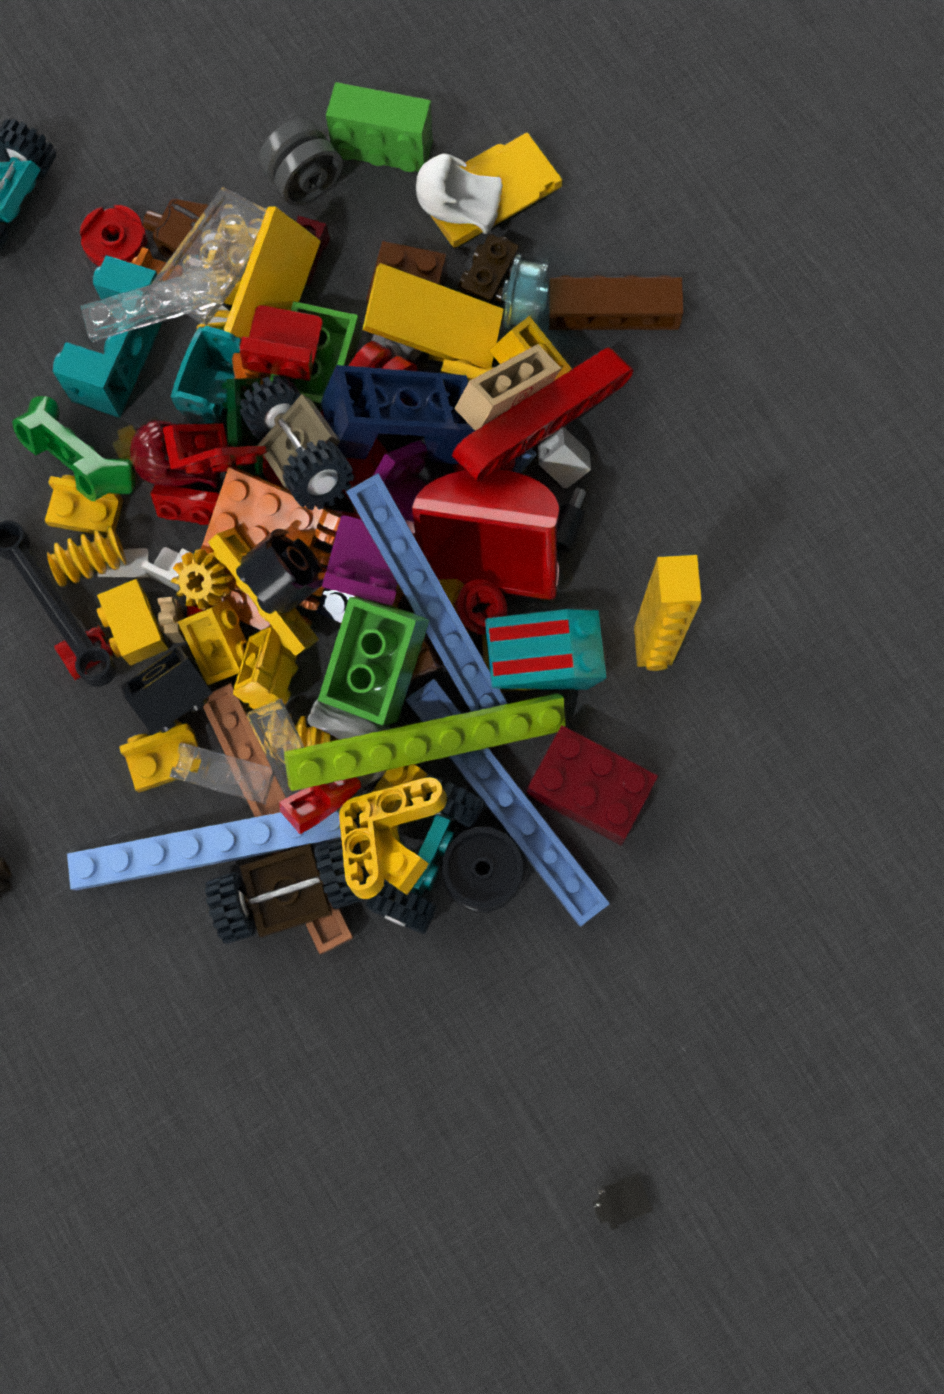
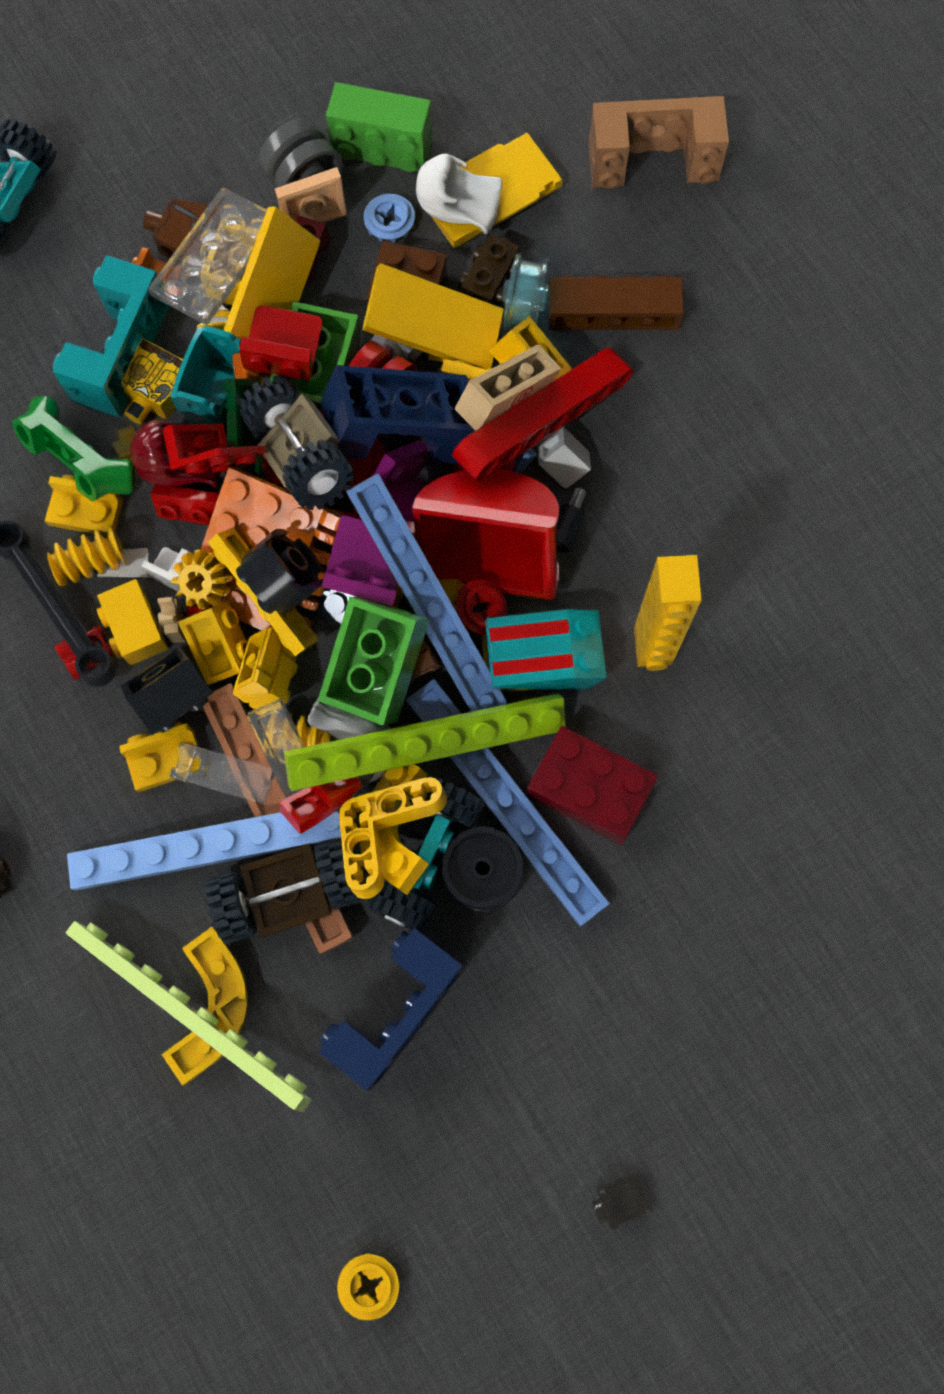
red plate [80,205,148,266] -> none
clear plate [80,267,224,342] -> none
none -> yellowish green plate [66,921,312,1112]
none -> torso [121,338,183,425]
none -> yellow plate [161,926,248,1086]
none -> light nougat tile [275,167,347,223]
none -> dark blue plate [319,928,463,1091]
none -> yellow gear [337,1253,400,1321]
none -> light blue gear [363,194,415,243]
none -> medium nougat plate [588,96,729,189]

